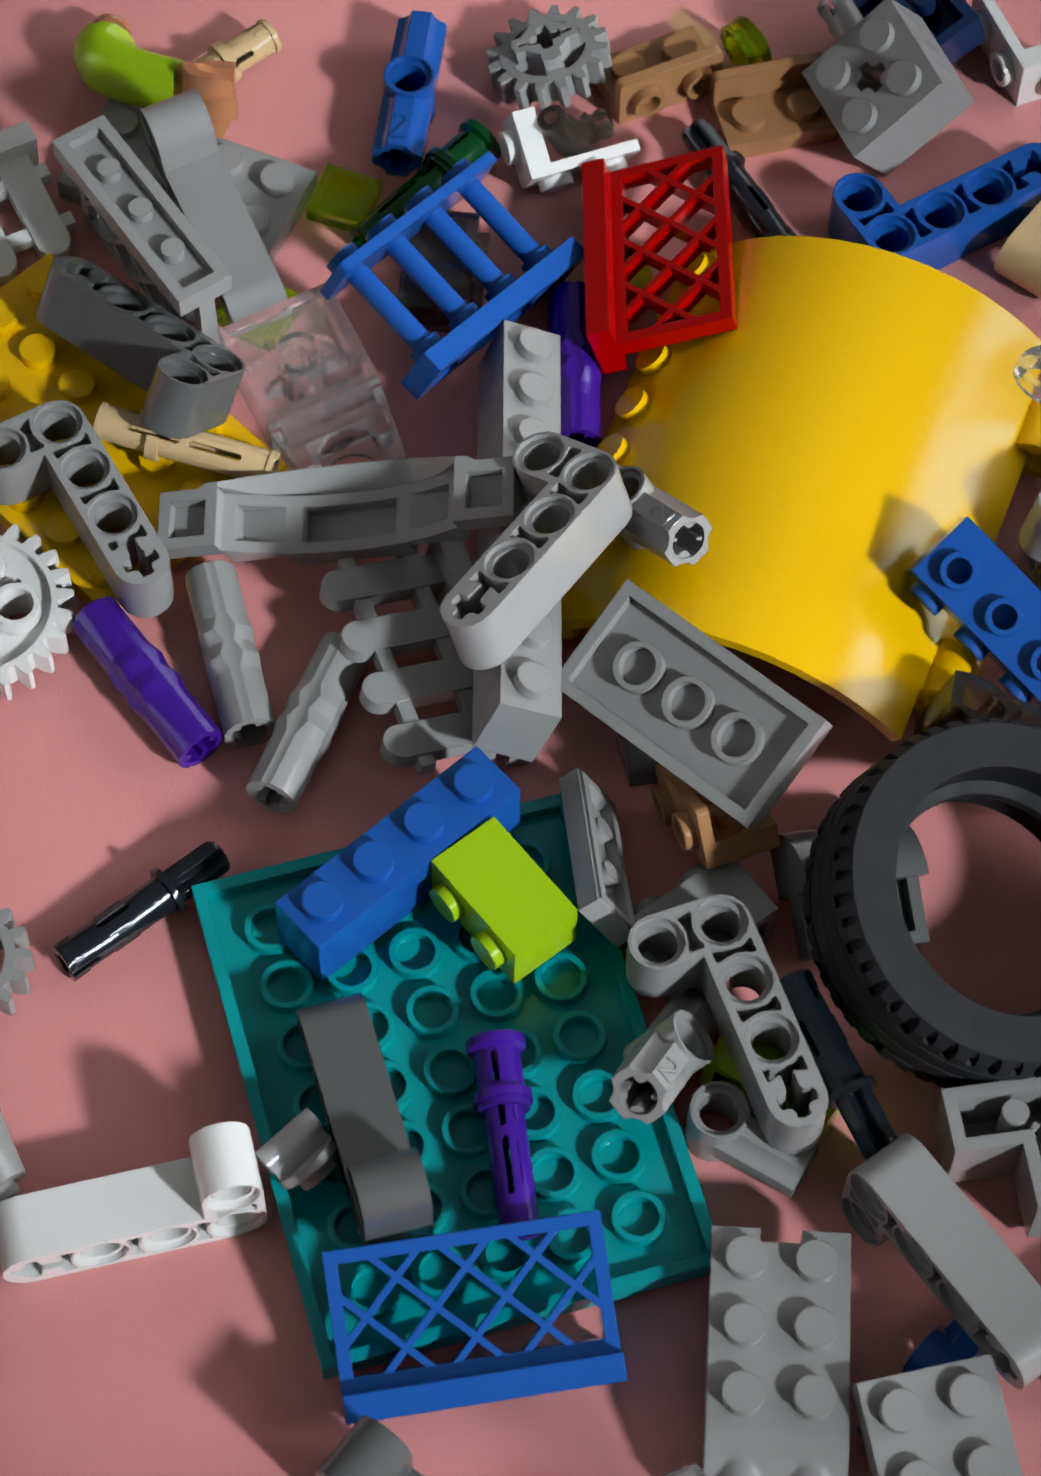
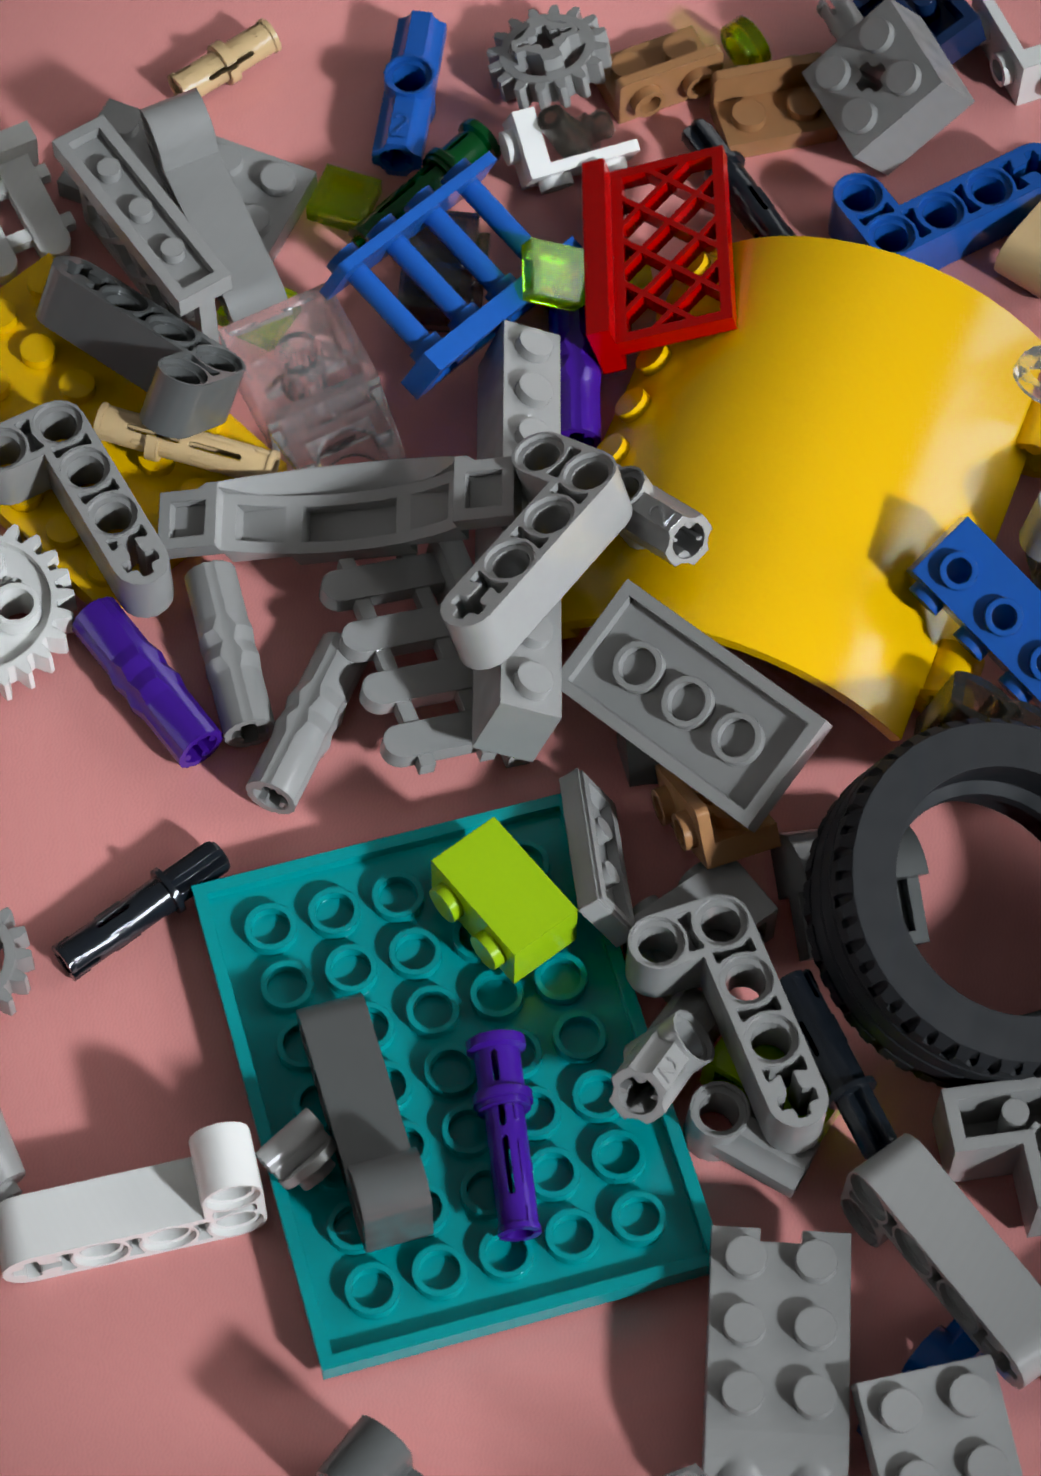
lime piece [73,13,237,139] -> none
blue brick [275,746,520,982] -> none
blue fence [321,1209,628,1425] -> none
none -> clear neon green tile [521,237,585,312]

